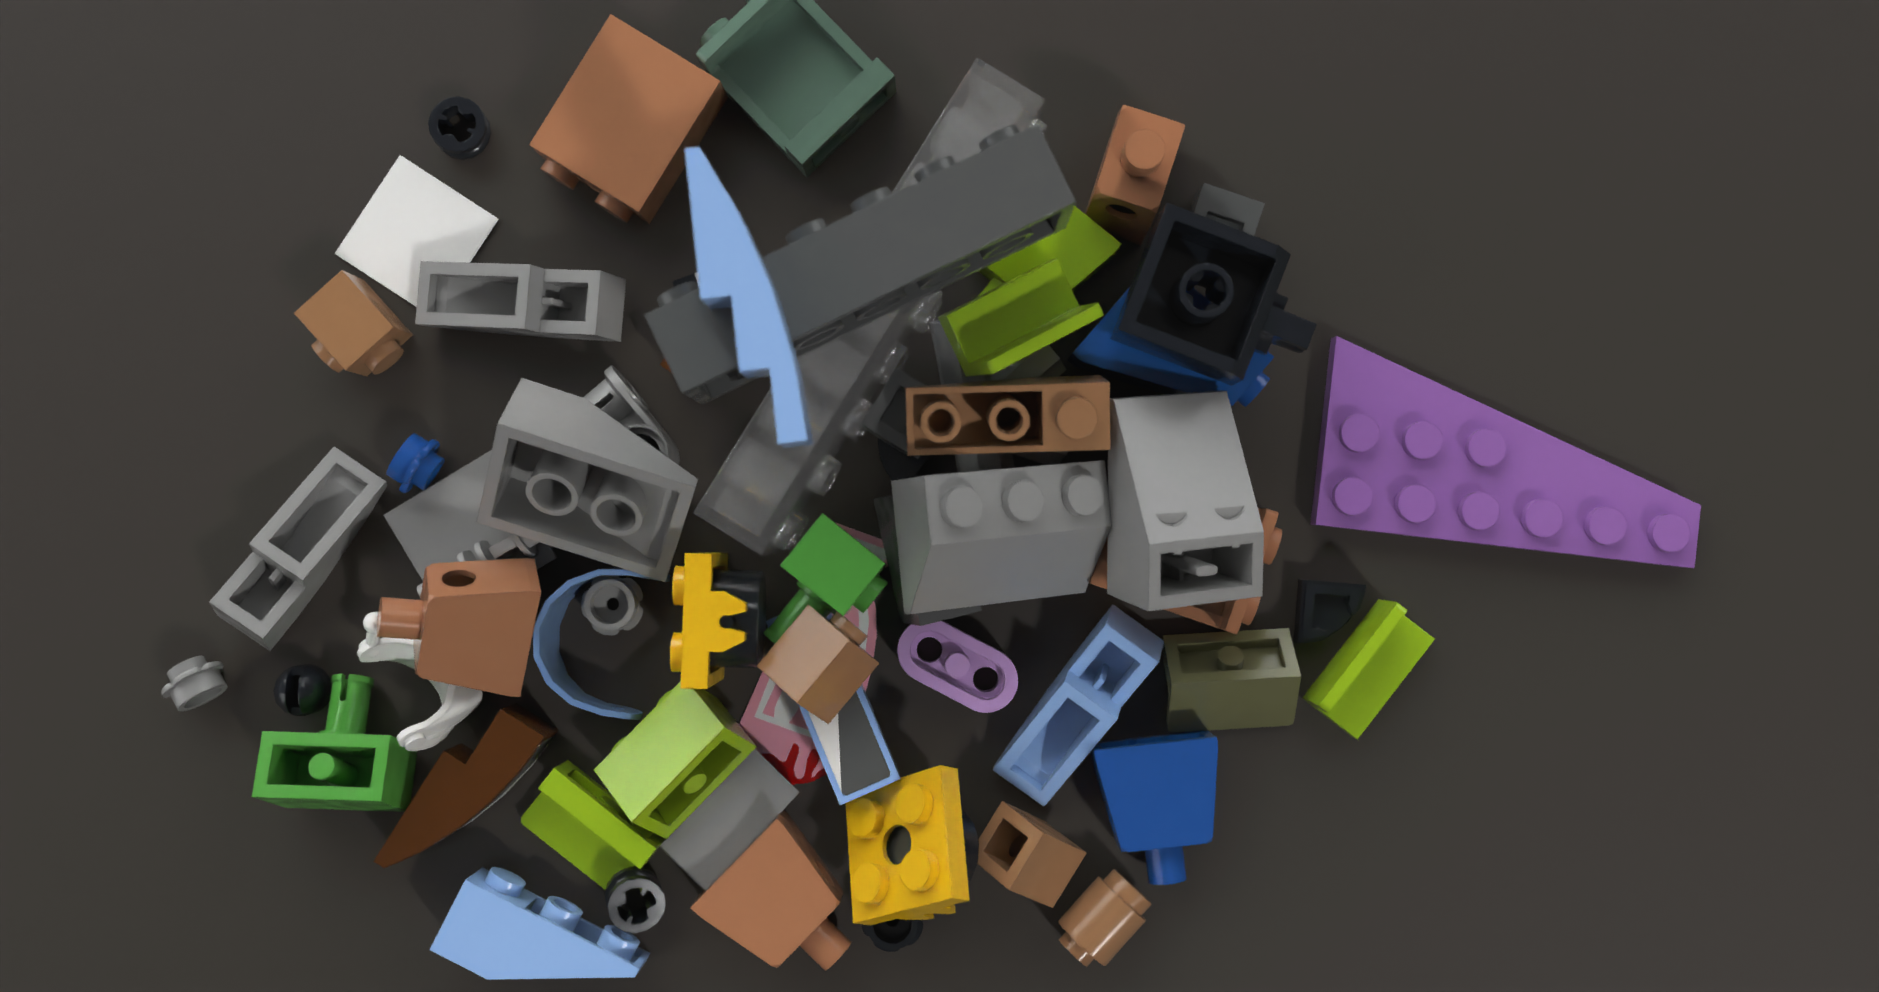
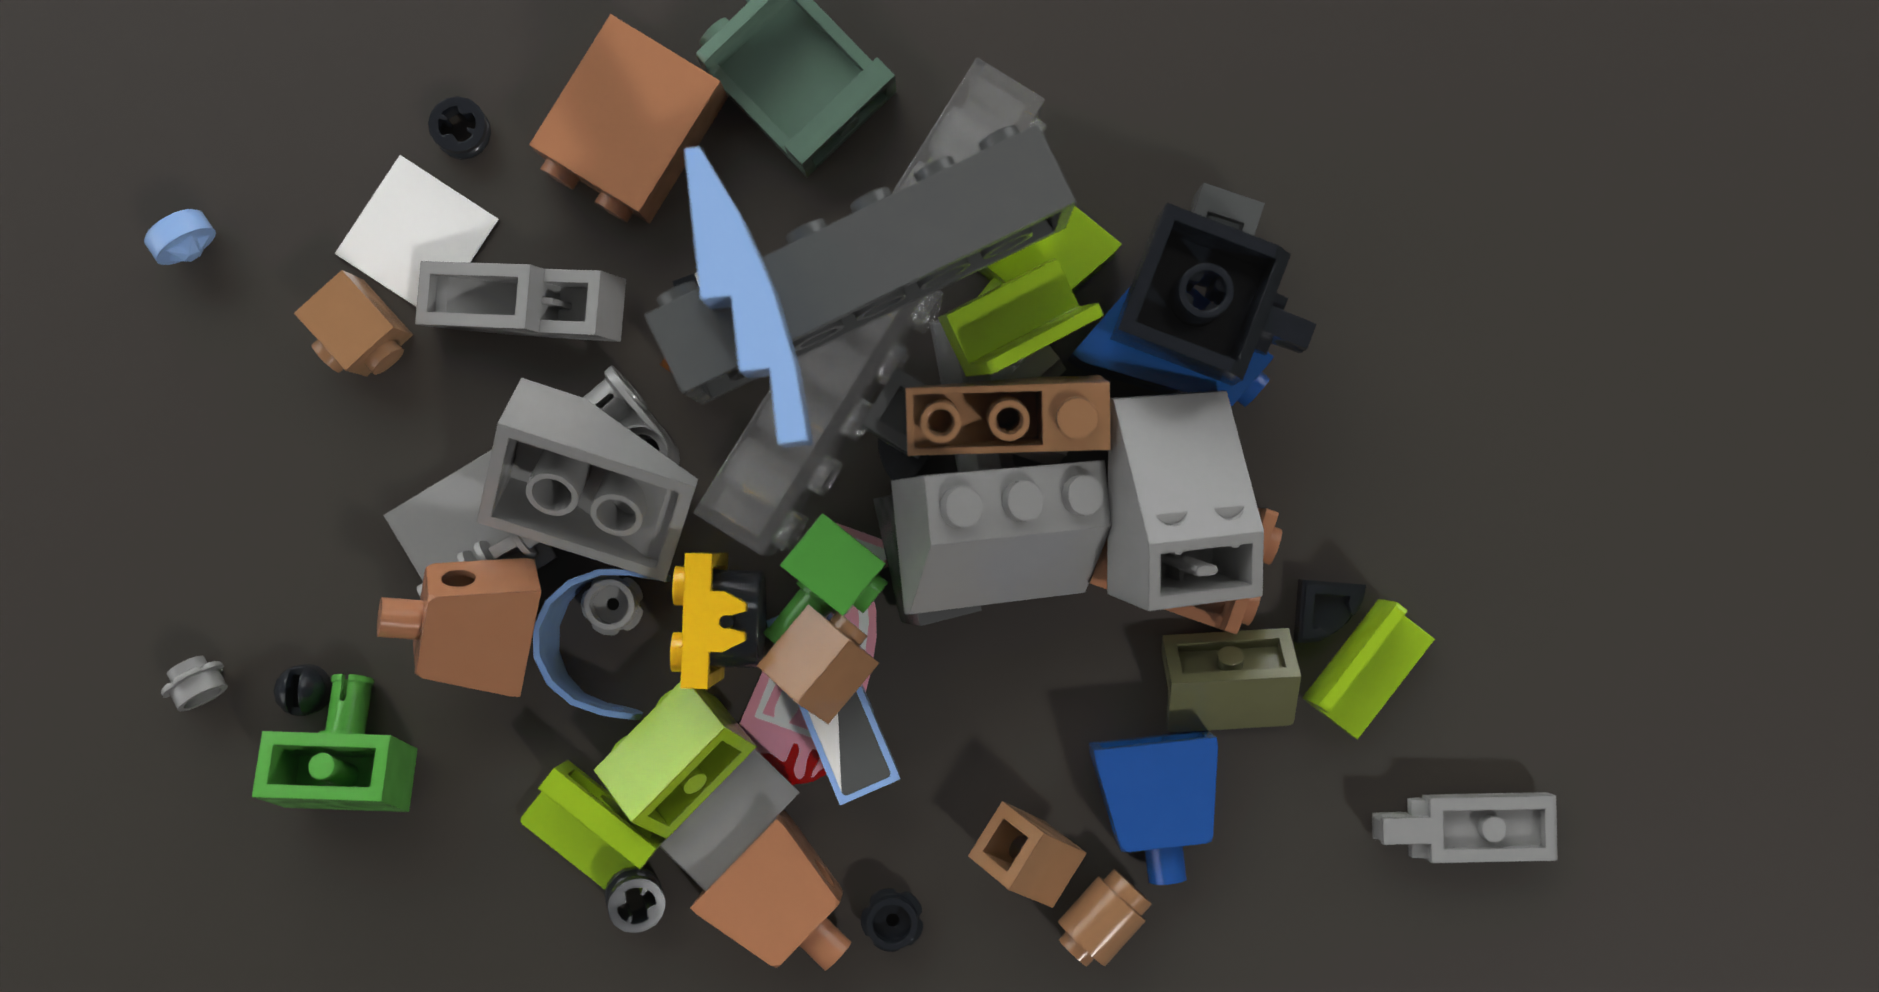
light grey slope [209,446,387,651] -> none
white helmet [357,612,483,751] -> none
reddish brown slope [373,703,559,868] -> none
blue plate [386,433,445,493] -> none
light blue slope [429,867,650,980] -> none
yellow piece [845,765,979,926] -> none
lavender plate [897,621,1018,713] -> none
light blue slope [993,604,1164,807] -> none
nougat torso [1085,105,1185,246] -> none
medium lavender wing [1310,336,1701,568] -> none
none -> light blue tile [144,209,216,265]
none -> light grey hinge [1372,792,1558,863]

